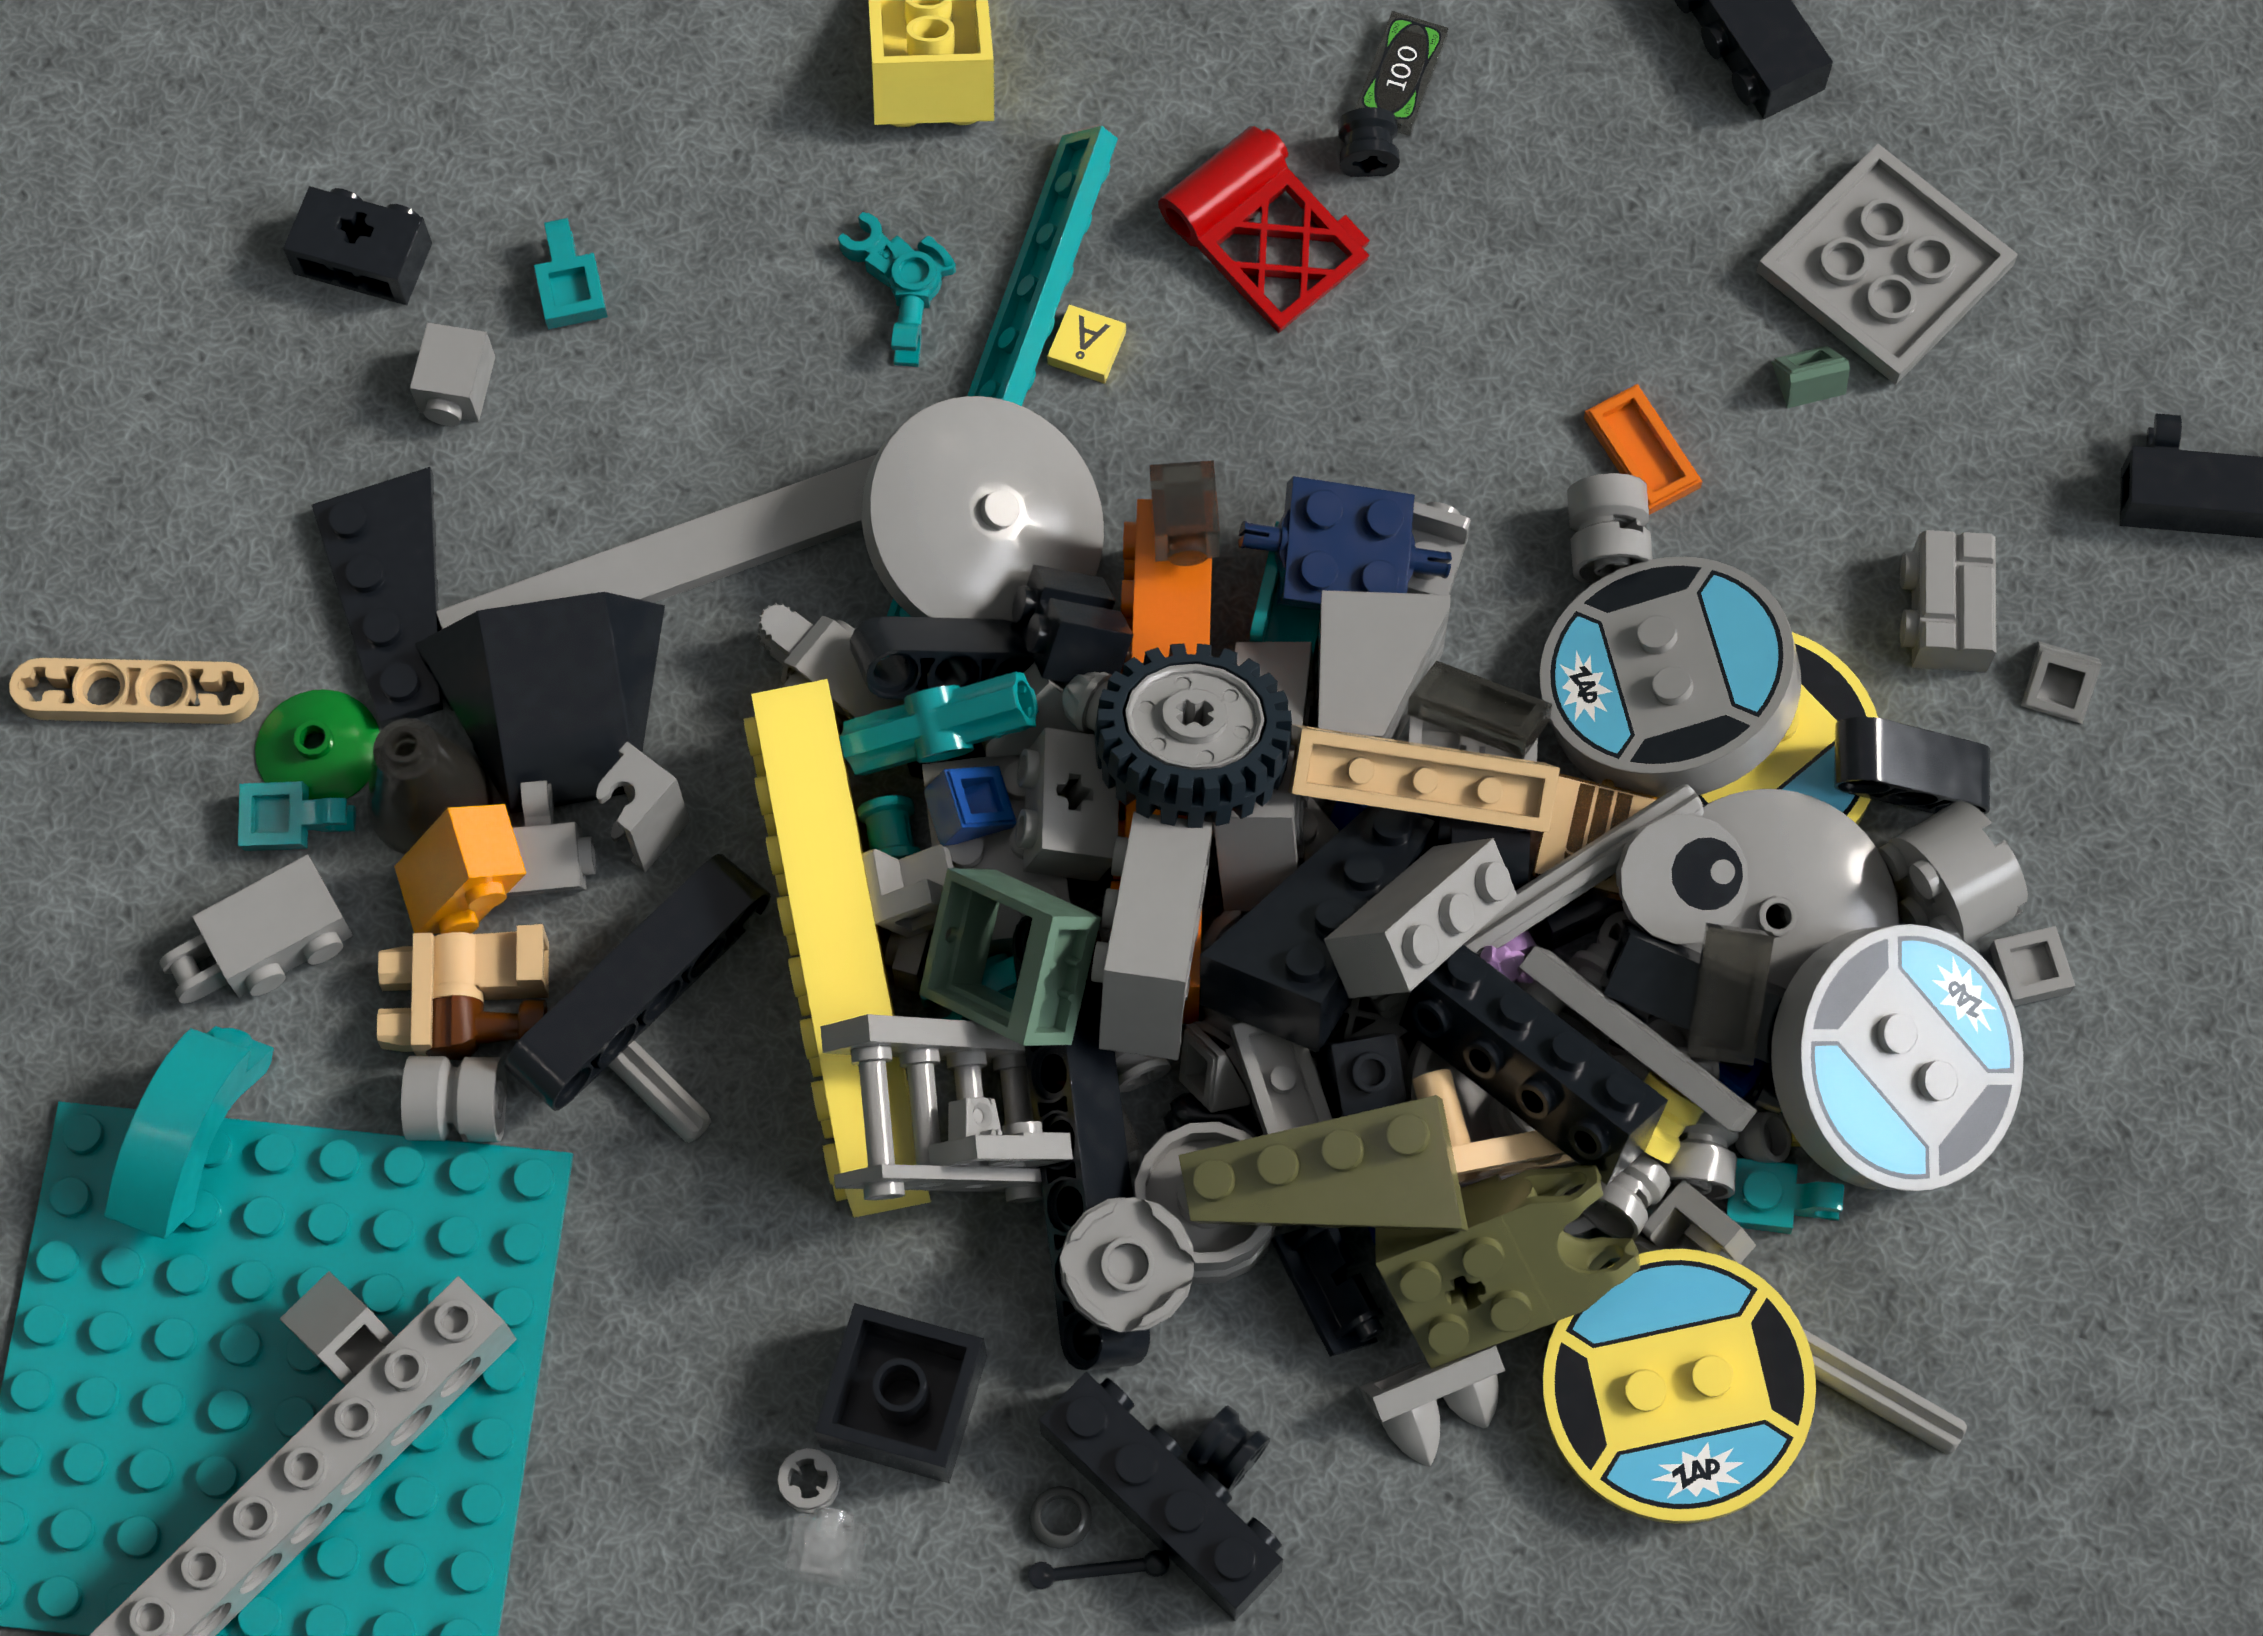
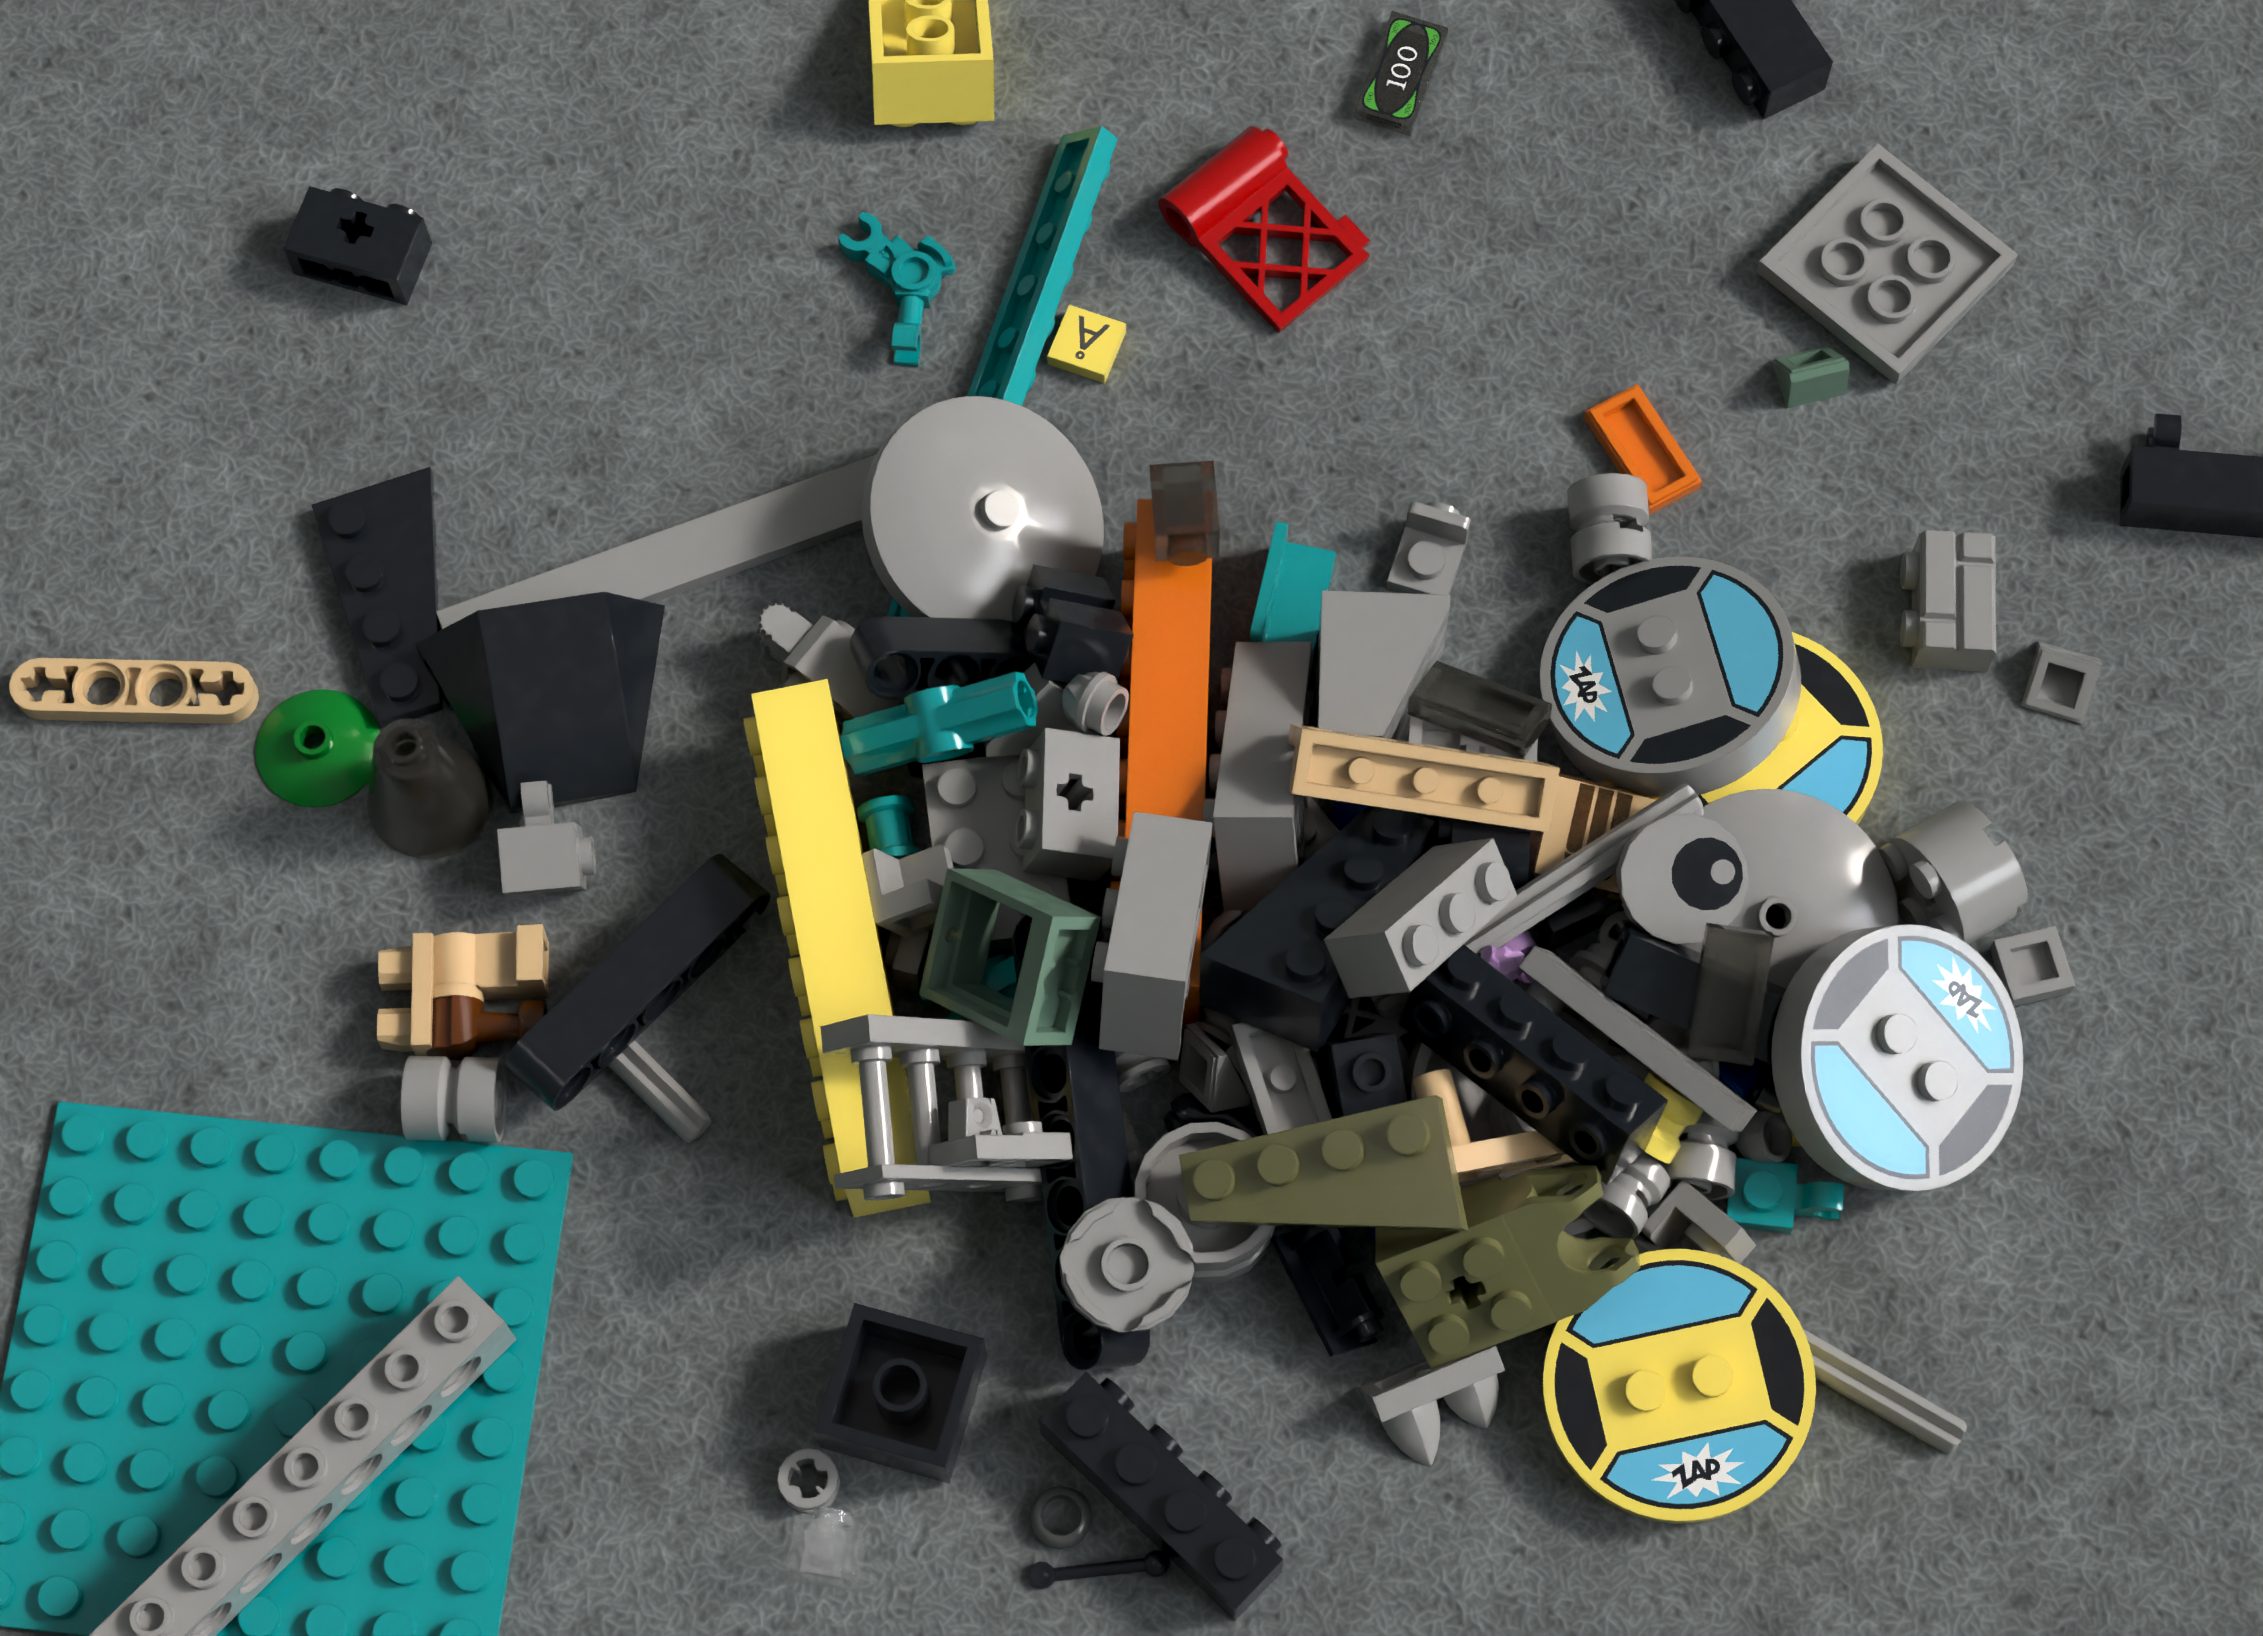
teal arch [104,1026,274,1239] -> none
light grey brick [159,854,354,1003] -> none
teal plate [238,781,356,851] -> none
light grey brick [280,1271,395,1385] -> none
light orange brick [394,804,526,934] -> none
light grey brick [410,323,495,426] -> none
teal plate [534,218,608,330] -> none
light grey hinge [596,742,690,873] -> none
blue slope [924,766,1017,846] -> none
wheel [1095,643,1292,828] -> none
black wheel [1187,1405,1270,1492] -> none
dark blue plate [1238,476,1452,610] -> none
black wheel [1338,107,1400,177] -> none
black beam [1834,717,1990,814] -> none

